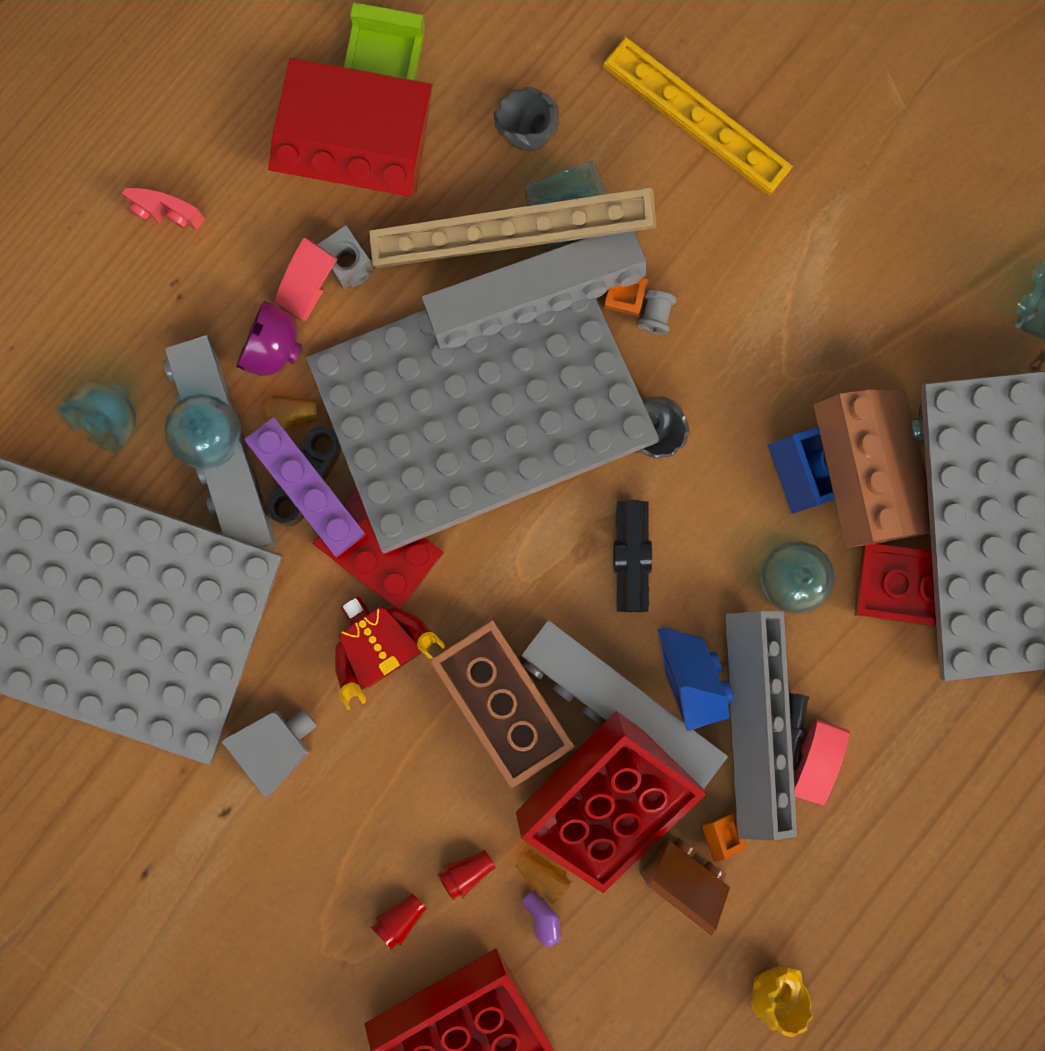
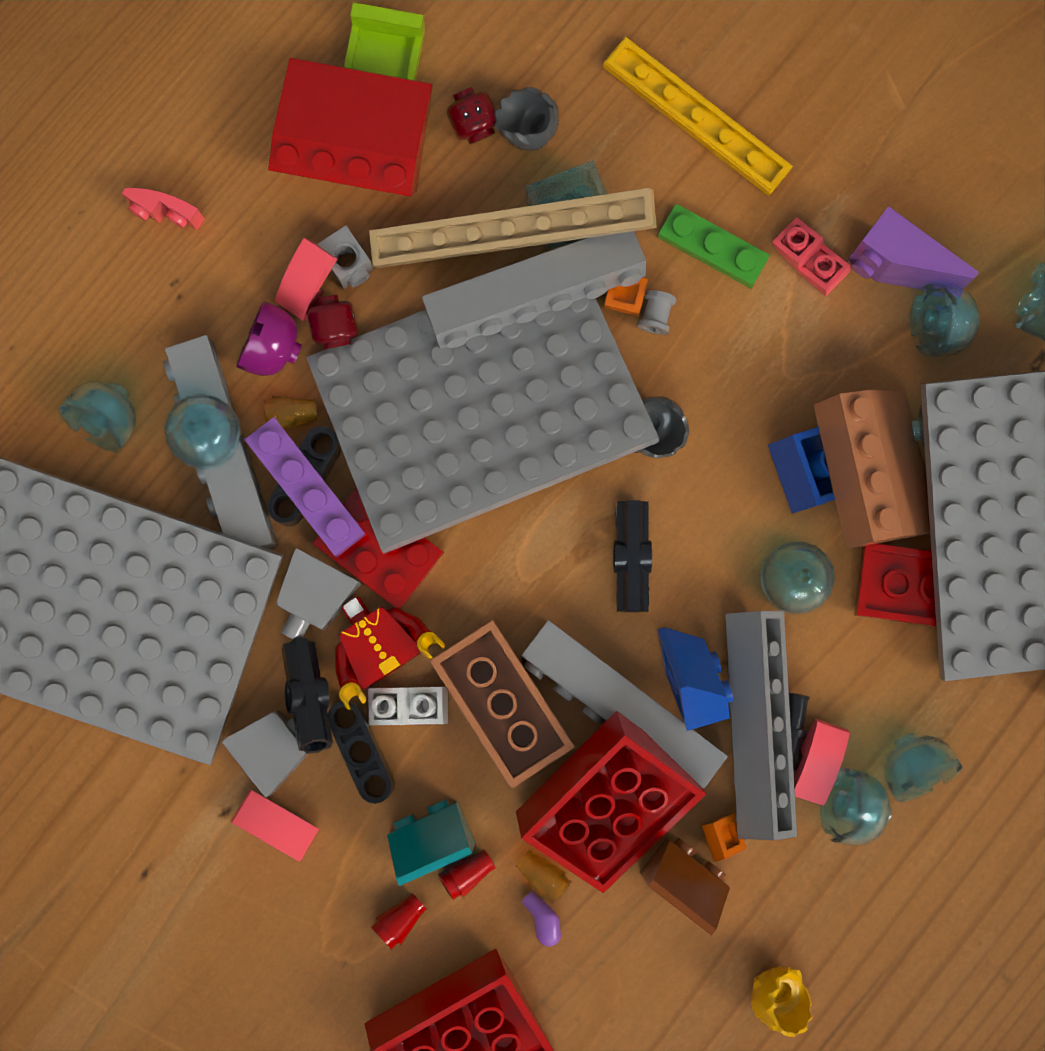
none -> coral slope [231,789,319,862]
none -> light grey torso [276,548,361,640]
none -> black piece [282,638,333,754]
none -> dark red head [307,294,358,349]
none -> black beam [328,701,395,804]
none -> white slope [368,687,448,725]
none -> teal slope [387,799,475,886]
none -> dark red head [446,87,496,145]
none -> bright green plate [657,204,770,289]
none -> coral slope [772,217,851,296]
none -> clear light blue cylinder [820,768,892,845]
none -> medium lavender slope [848,206,979,296]
none -> clear light blue cylinder [884,733,963,803]
none -> clear light blue cylinder [910,283,980,356]

